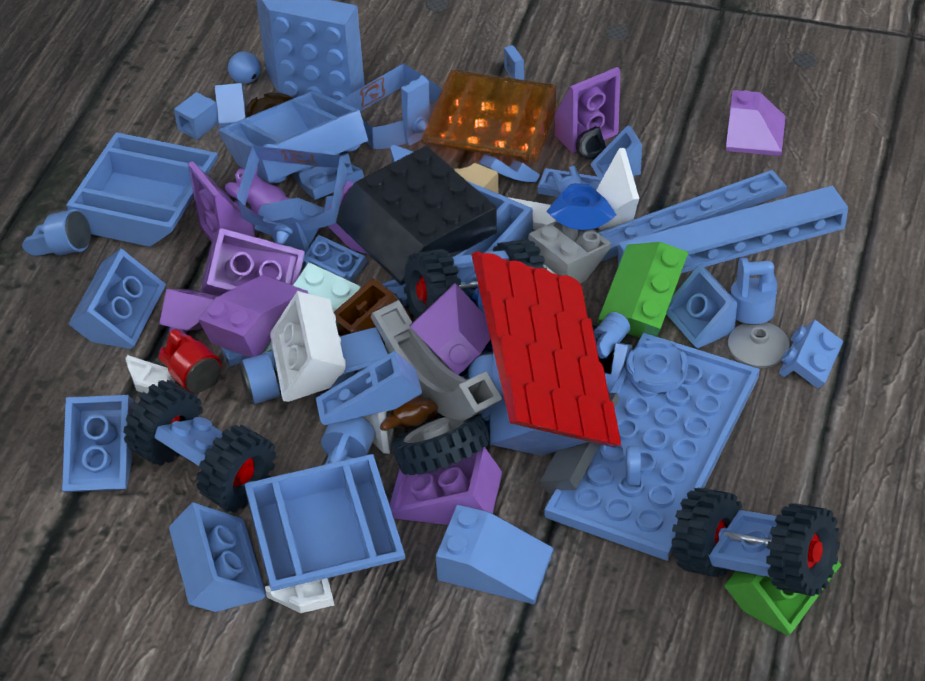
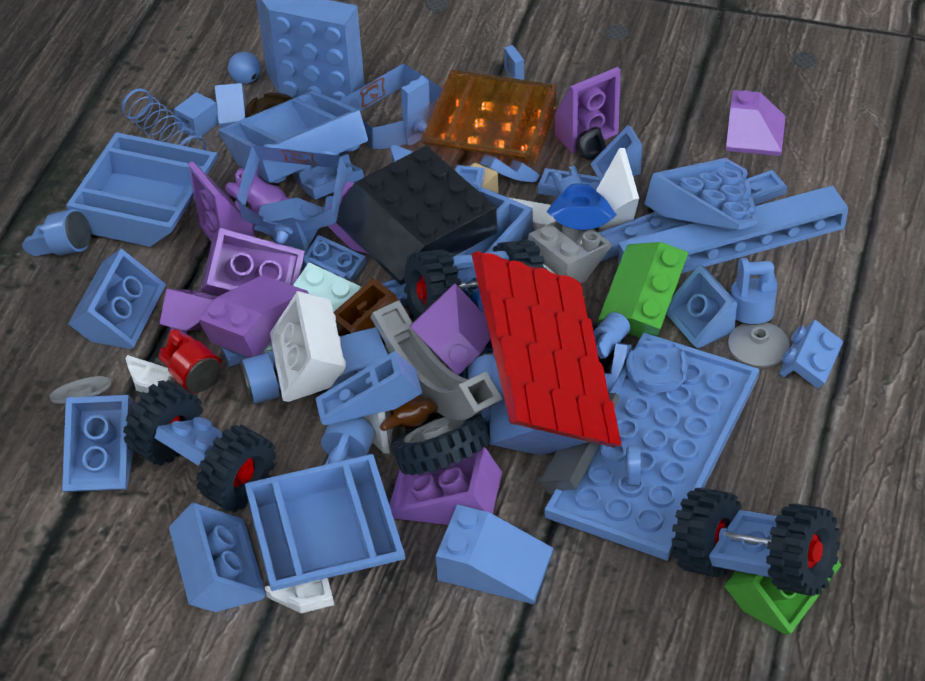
none -> light grey dish [49,376,111,404]
none -> medium blue piece [121,88,206,150]
none -> medium blue tile [455,165,485,192]
none -> medium blue slope [644,158,758,230]

